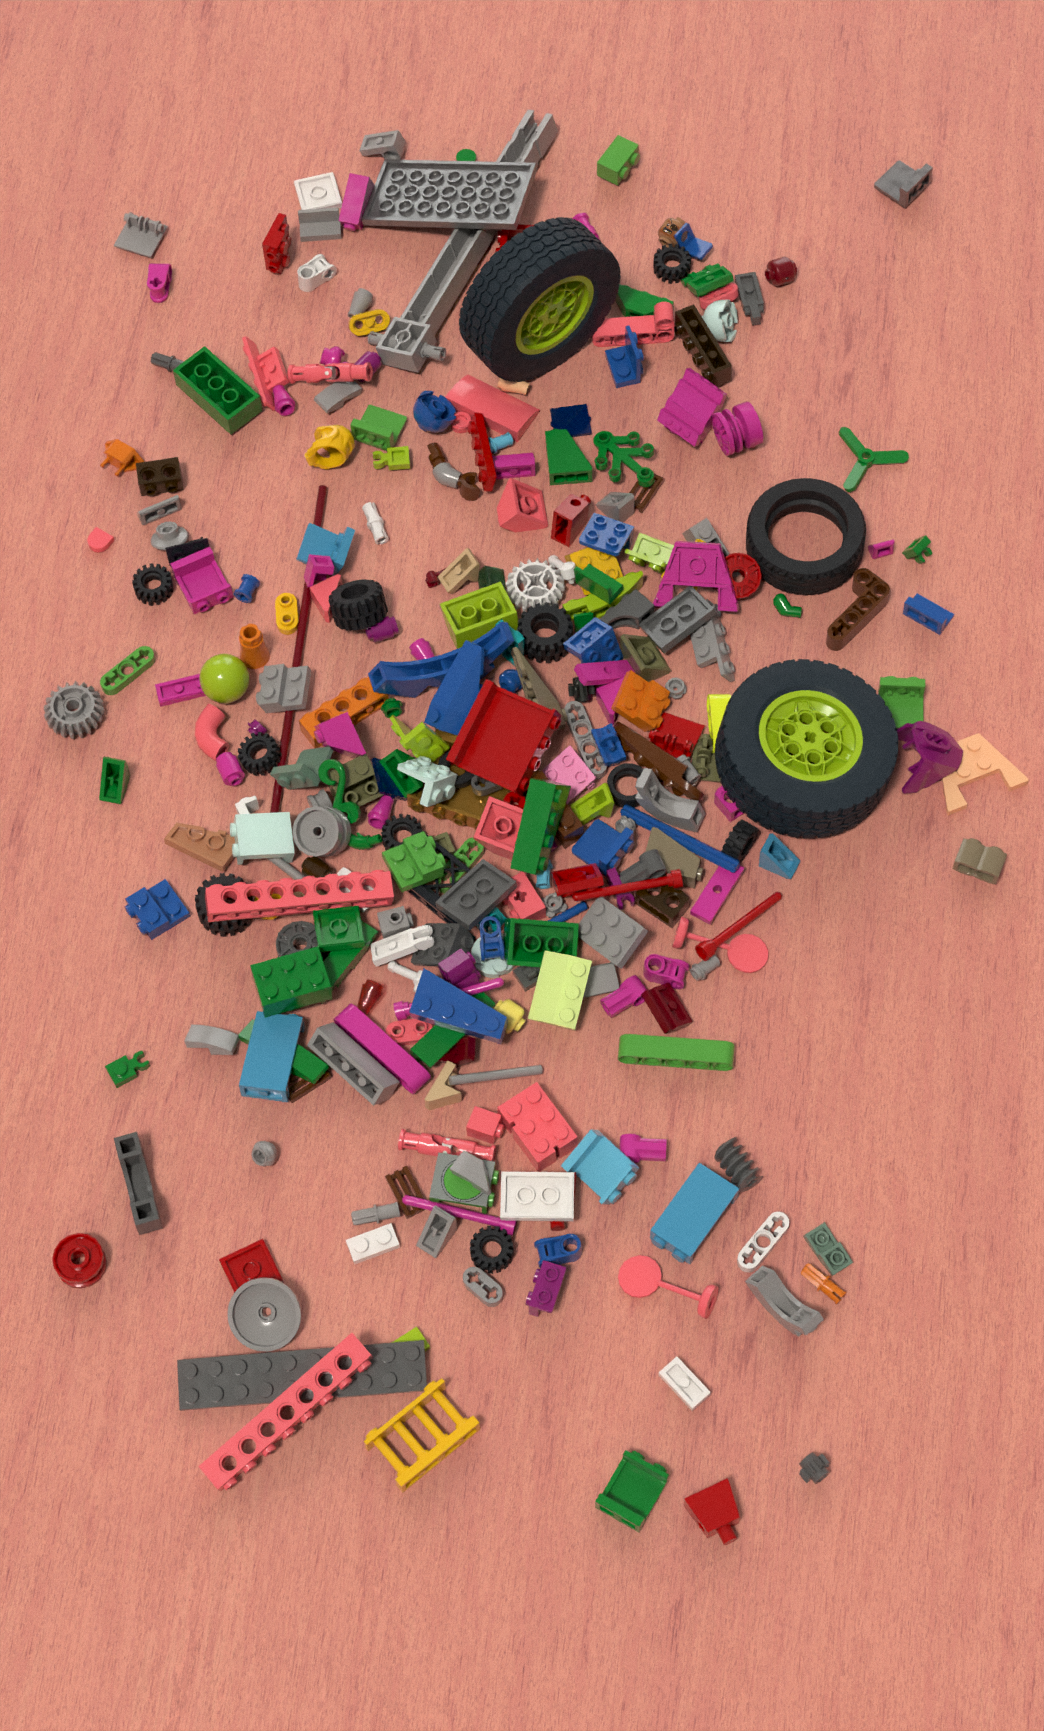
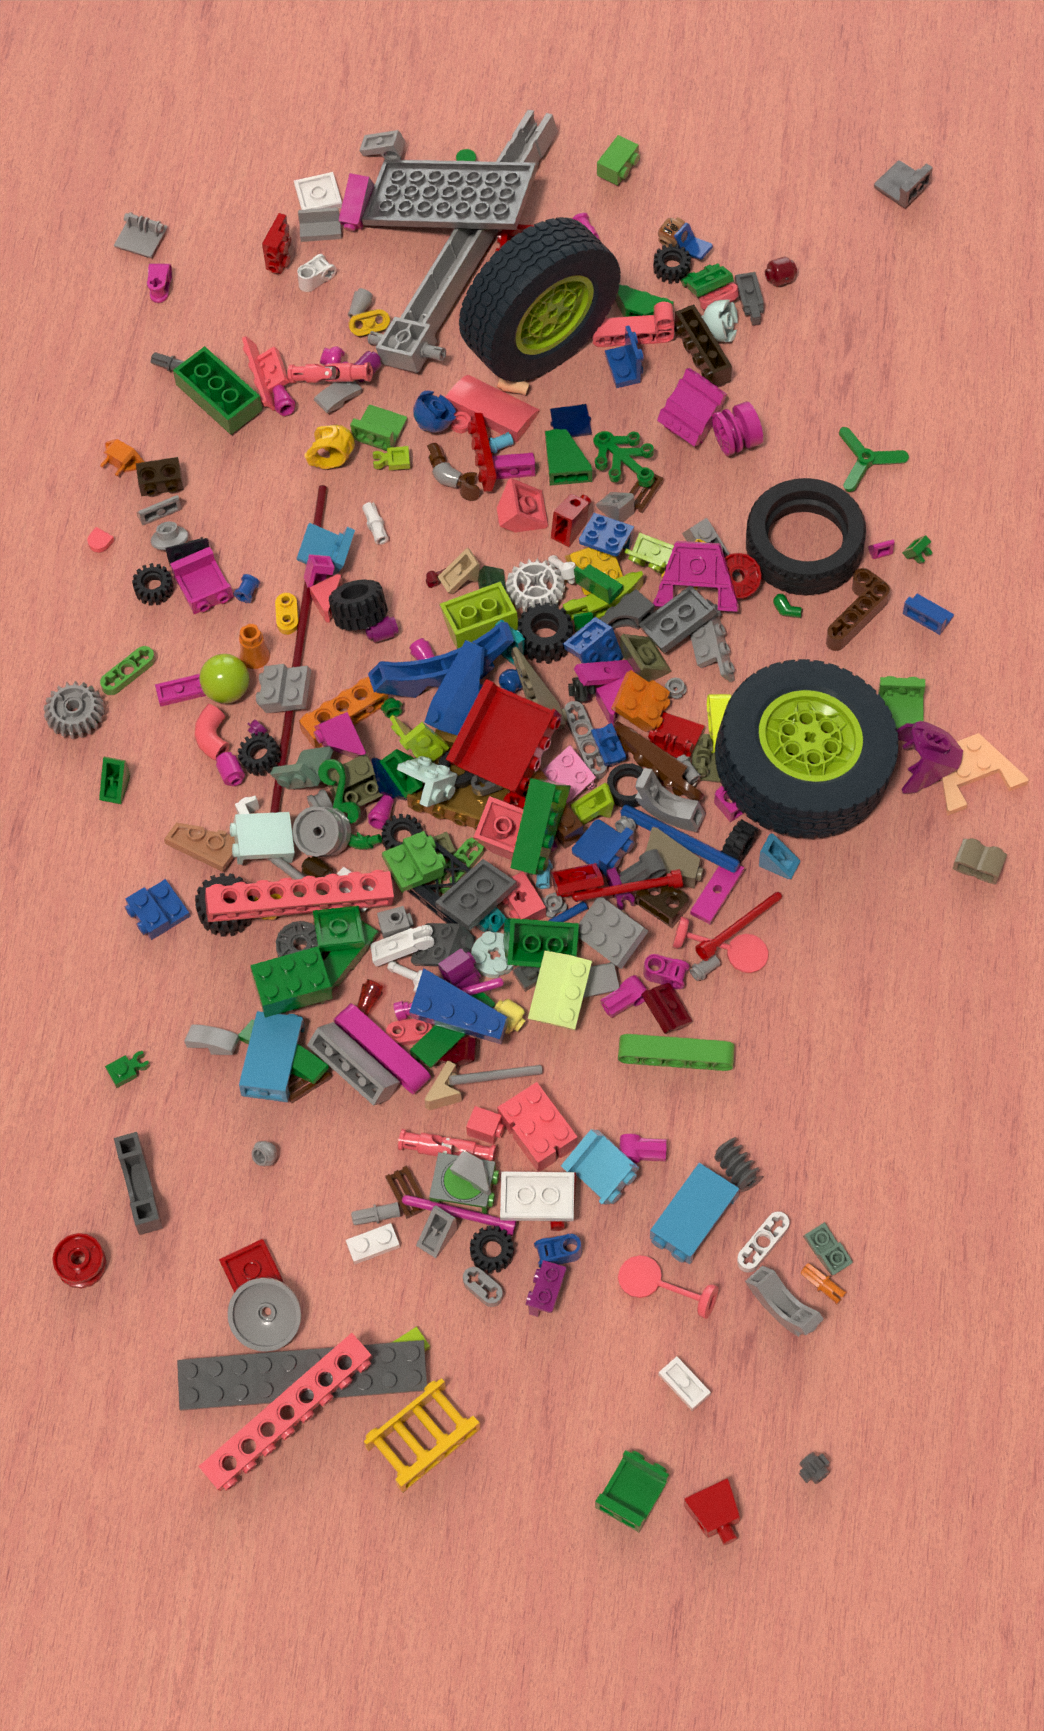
blue piece [480,916,505,962] -> none

